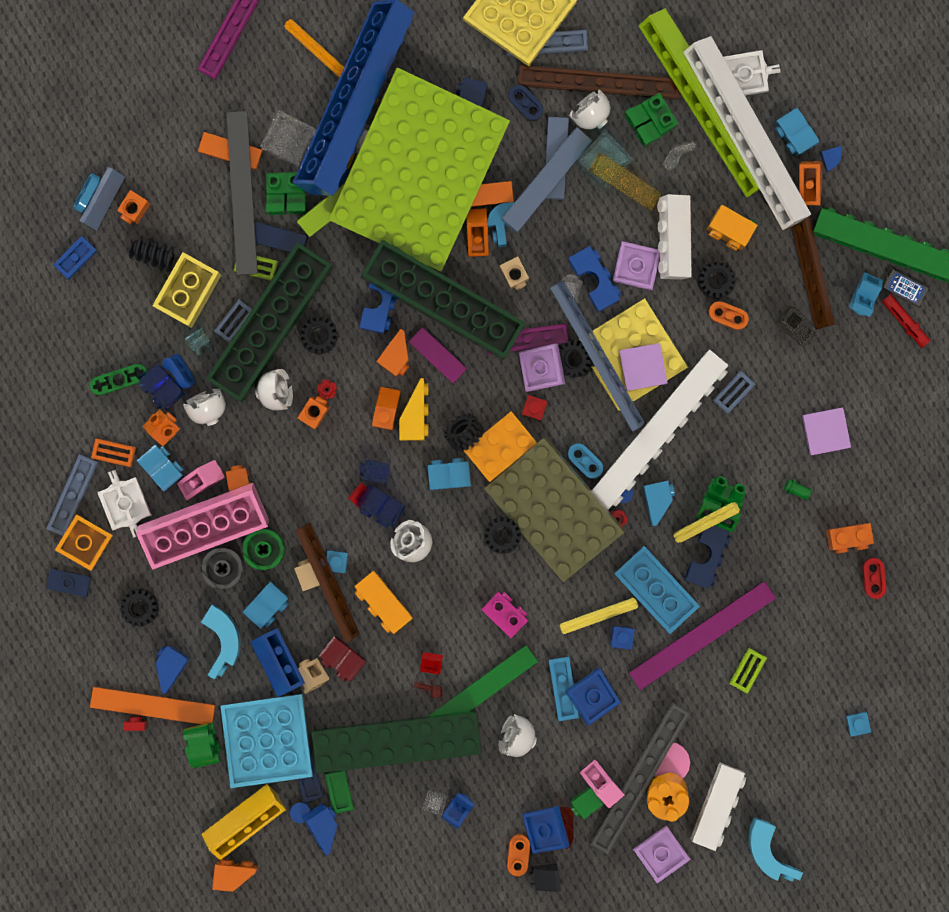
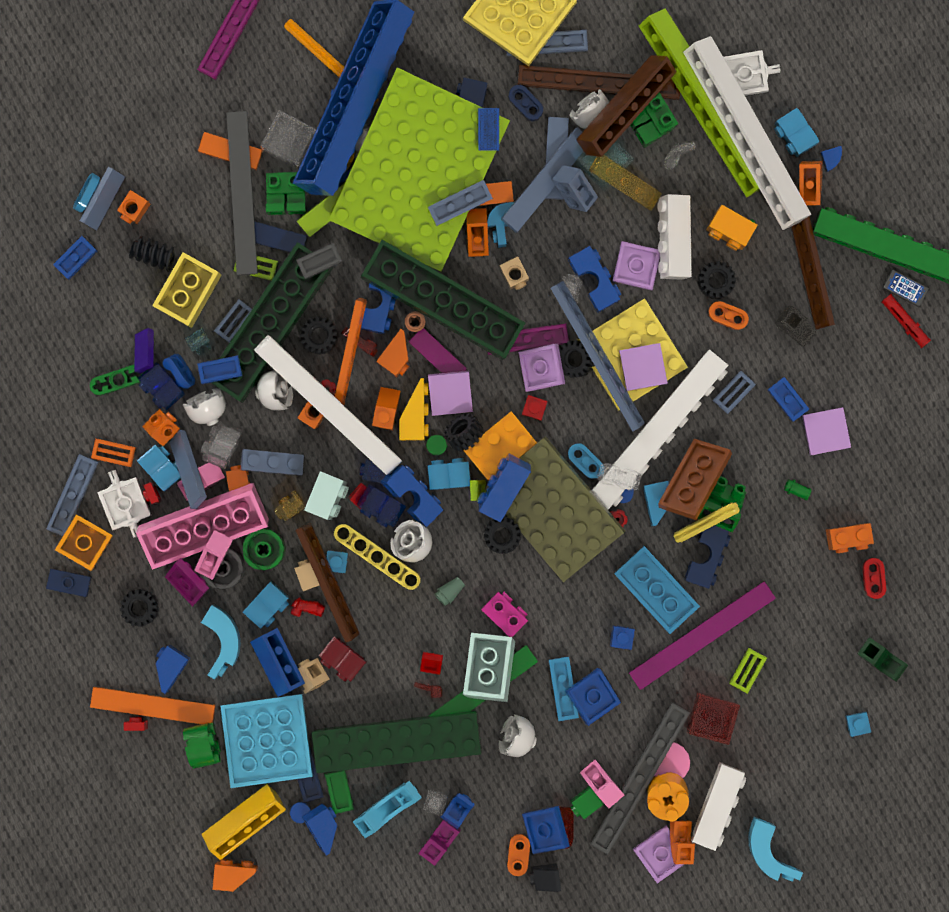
light orange brick [354,571,413,634] -> none
light yellow axle [560,598,638,634] -> none
dark azure brick [849,272,883,317] -> none
none -> dark purple tile [134,328,154,373]
none -> red plate [143,482,162,504]
none -> magenta plate [165,558,209,607]
none -> sand blue tile [169,430,207,509]
none -> bright pink slope [194,530,233,580]
none -> blue tile [197,355,243,384]
none -> clear brick [201,421,242,469]
none -> sand blue plate [240,449,304,476]
none -> white beam [254,335,402,476]
none -> clear yellow brick [274,490,306,521]
none -> red arm [291,597,326,617]
none -> dark grey tile [296,243,342,280]
none -> light aqua brick [304,471,349,520]
none -> light yellow beam [334,524,421,590]
none -> orange tile [335,298,367,405]
none -> clear red plate [341,327,378,357]
none -> medium azure arch [353,781,422,838]
none -> blue arch [380,465,443,527]
none -> nougat cone [405,311,425,332]
none -> magenta slope [418,819,461,866]
none -> green tile [426,435,447,456]
none -> sand blue plate [428,180,493,226]
none -> lavender tile [428,371,473,416]
none -> sand green cone [434,577,465,606]
none -> light aqua brick [463,633,515,702]
none -> lime tile [470,480,486,501]
none -> blue brick [477,453,531,522]
none -> blue tile [478,108,499,151]
none -> sand blue brick [552,165,598,212]
none -> reddish brown brick [576,55,677,157]
none -> clear brick [596,463,642,491]
none -> dark orange plate [658,439,732,520]
none -> orange slope [670,820,695,864]
none -> clear red brick [687,692,740,745]
none -> blue plate [767,377,809,422]
none -> dark green brick [857,637,908,682]

